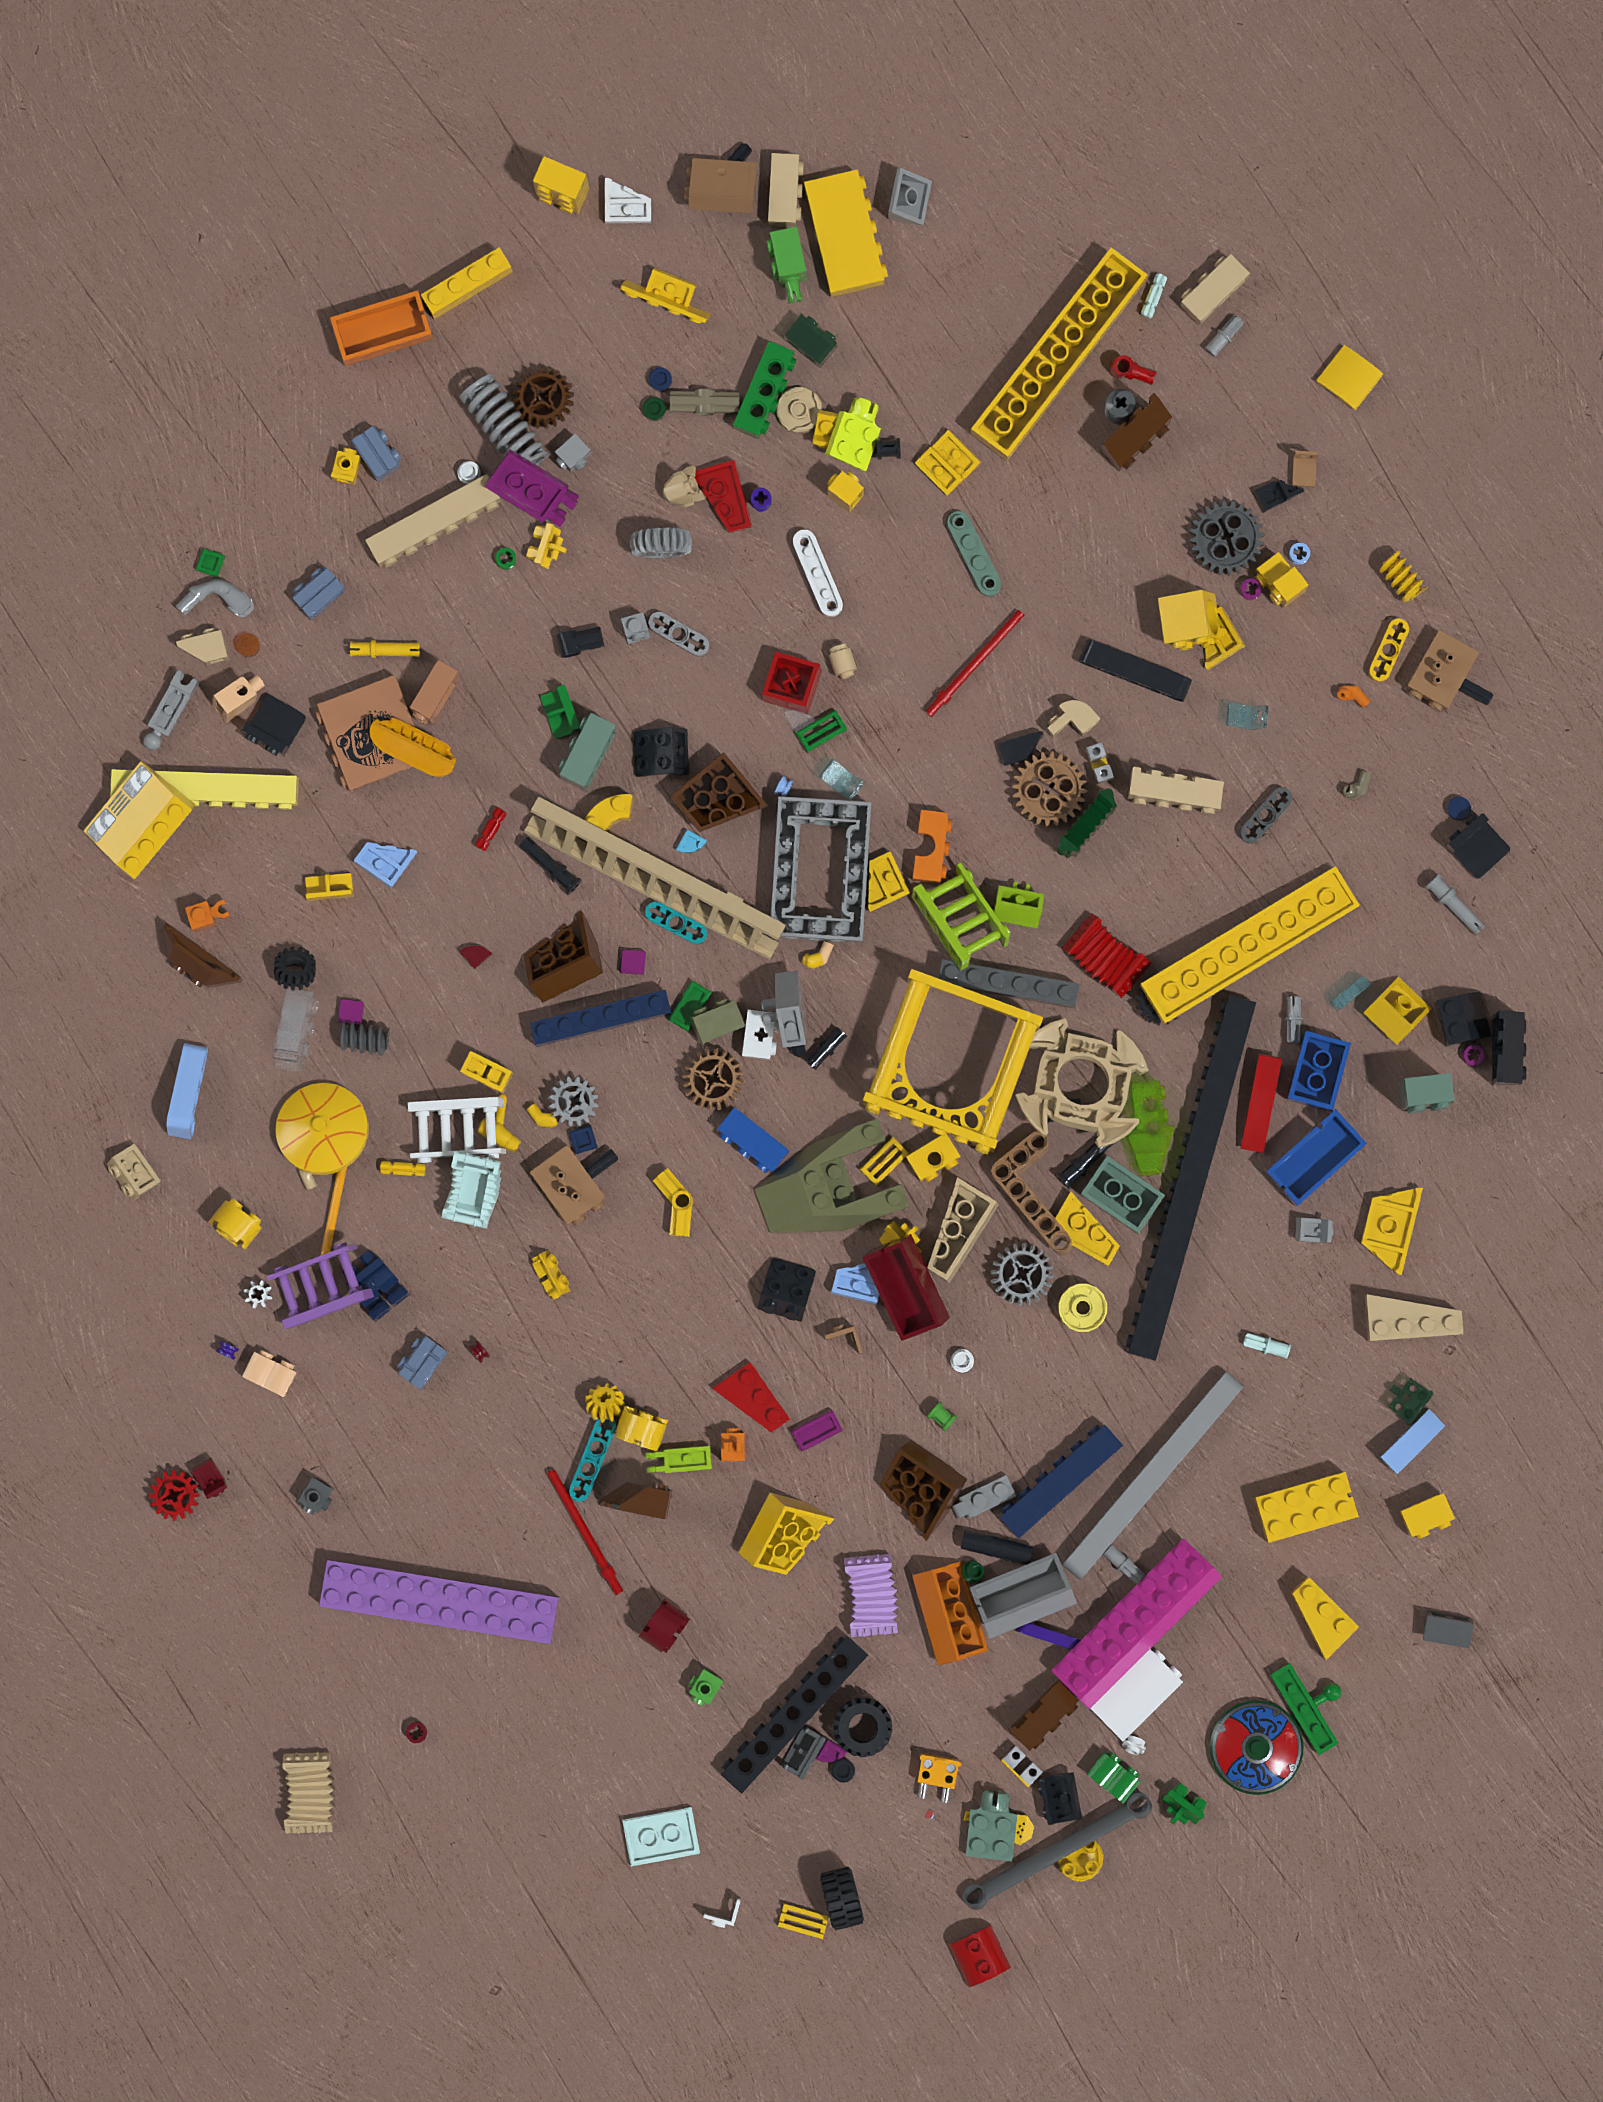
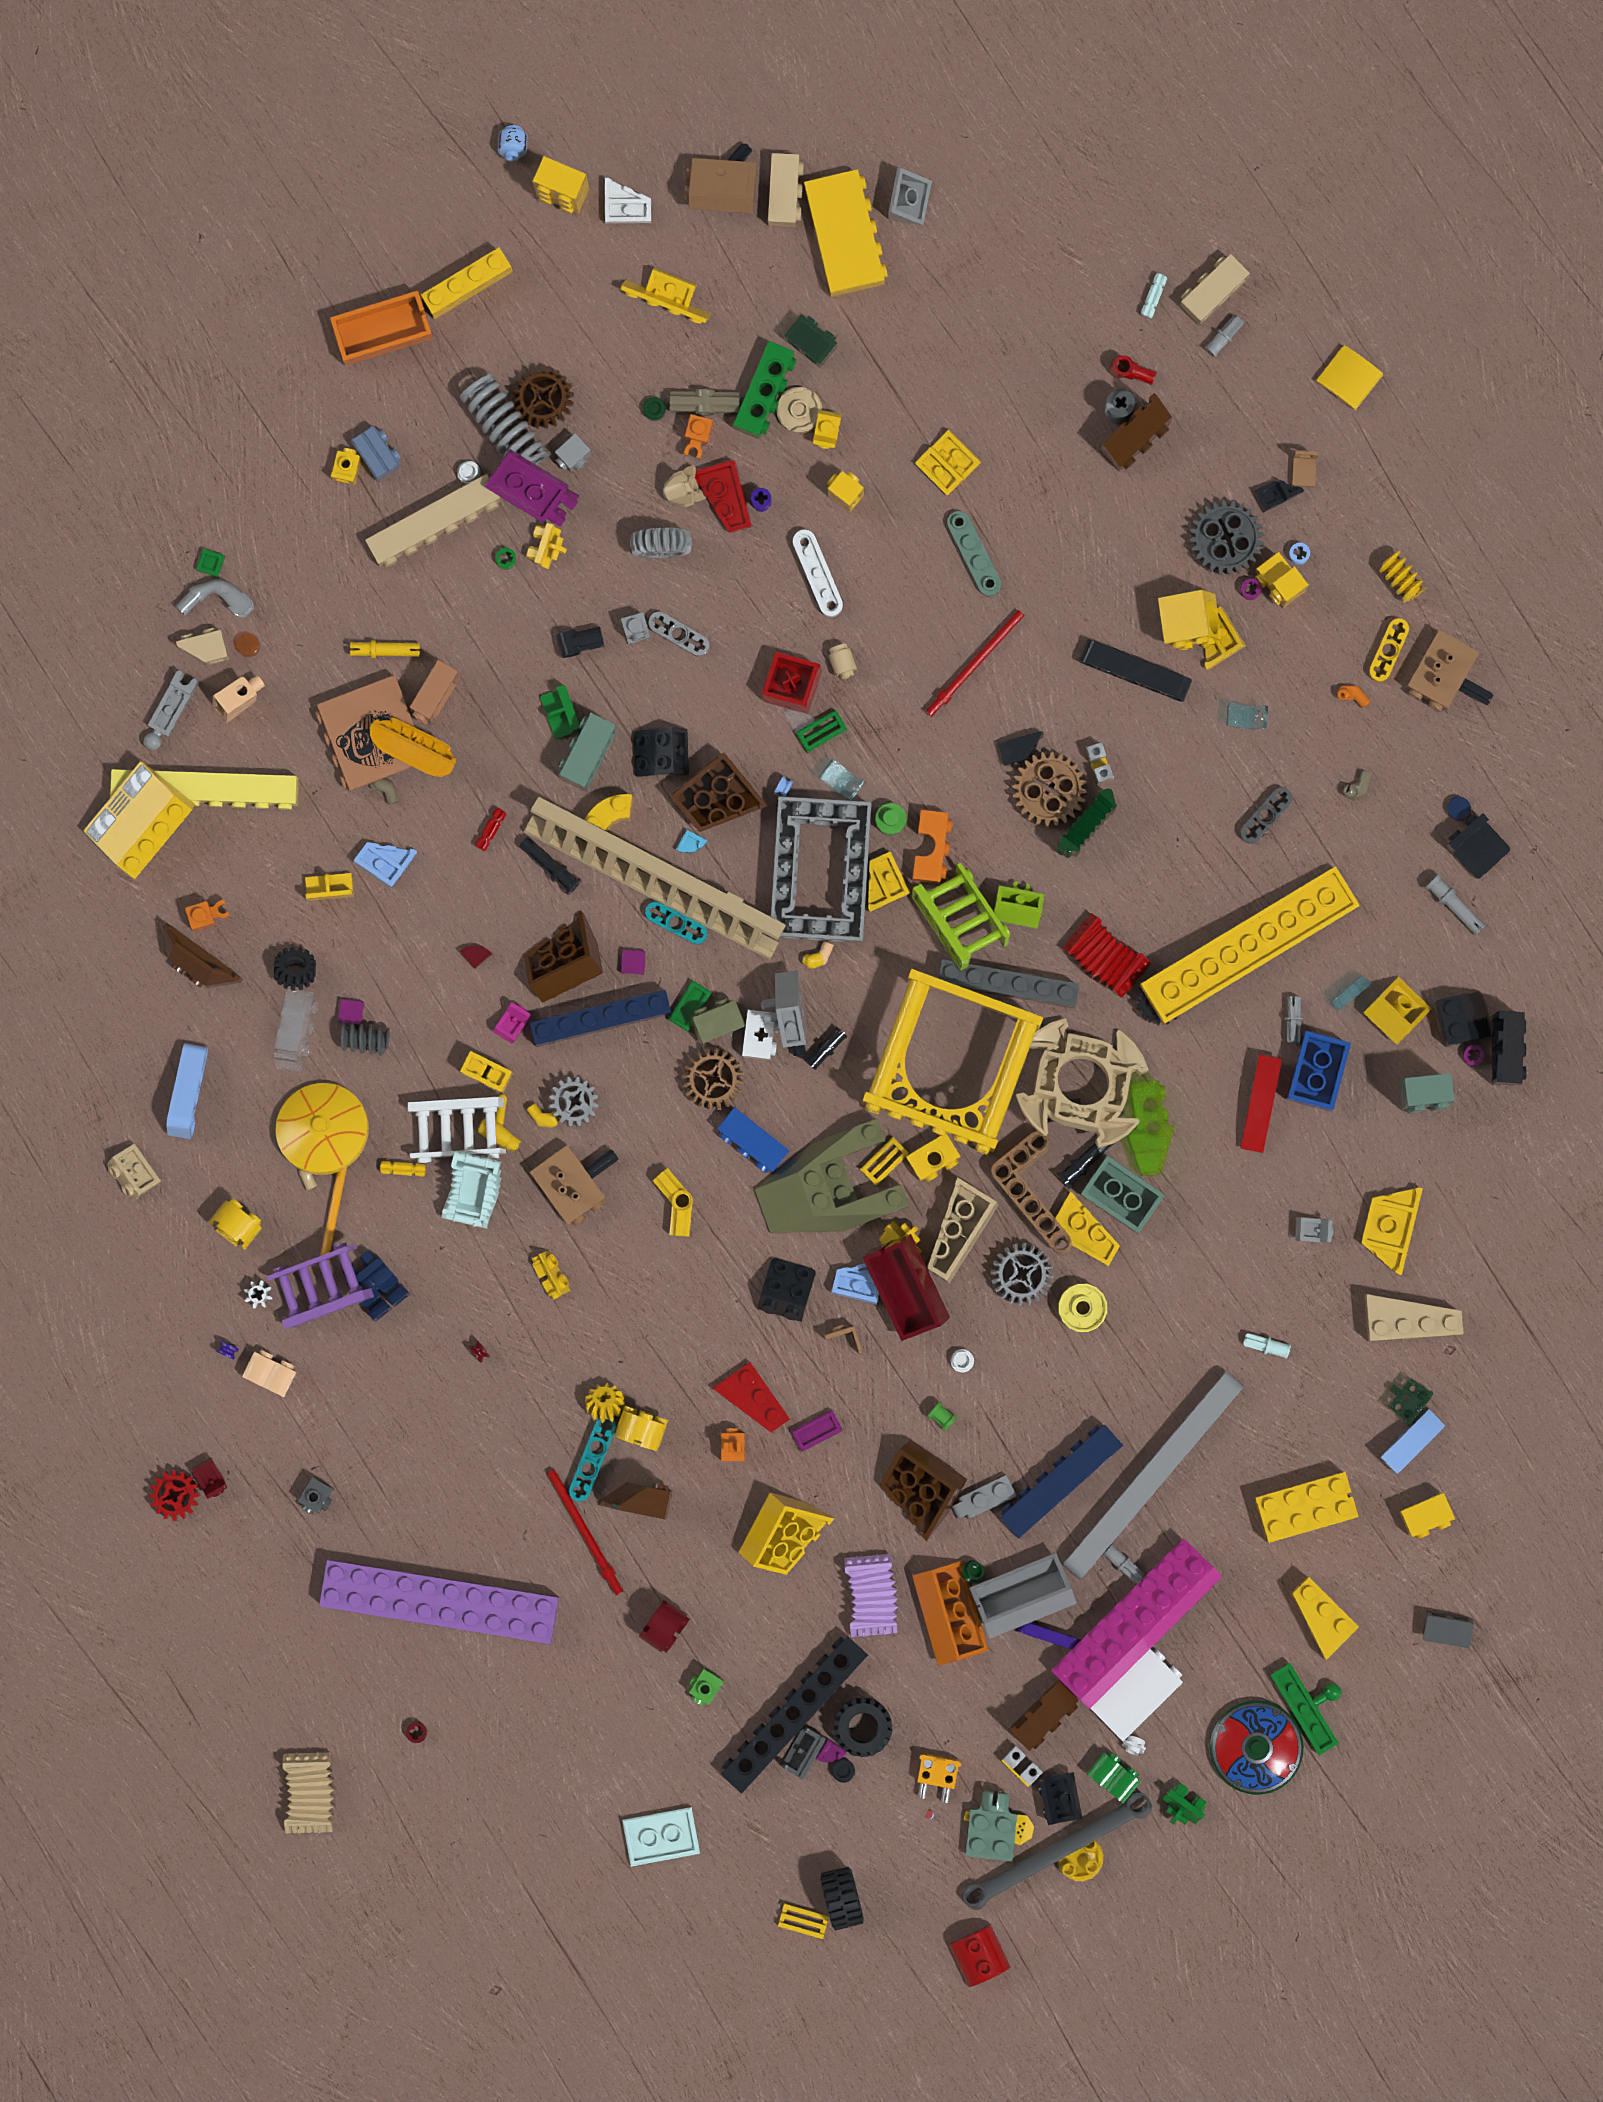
black bracket [242,695,306,756] -> none
sand blue brick [292,567,346,620] -> none
sand blue brick [397,1336,448,1390] -> none
dark blue tile [569,1126,598,1154] -> none
lime hinge [645,1446,712,1473] -> none
dark blue tile [649,367,672,392] -> none
white bracket [703,1898,741,1928] -> none
bright green brick [766,227,807,304] -> none
neon yellow plate [825,397,881,471] -> none
black bush [877,438,901,460] -> none
black axle [961,1530,1033,1565] -> none
yellow brick [970,247,1148,461] -> none
tan brick [1047,700,1100,738] -> none
black brick [1125,995,1256,1361] -> none
tan wedge [1127,767,1224,815] -> none
blue piece [1265,1109,1367,1207] -> none
none -> dark tan arm [369,778,399,805]
none -> dark pink bracket [493,1002,530,1044]
none -> light blue head [497,125,528,161]
none -> orange brick [684,414,714,460]
none -> bright green piece [875,803,906,836]

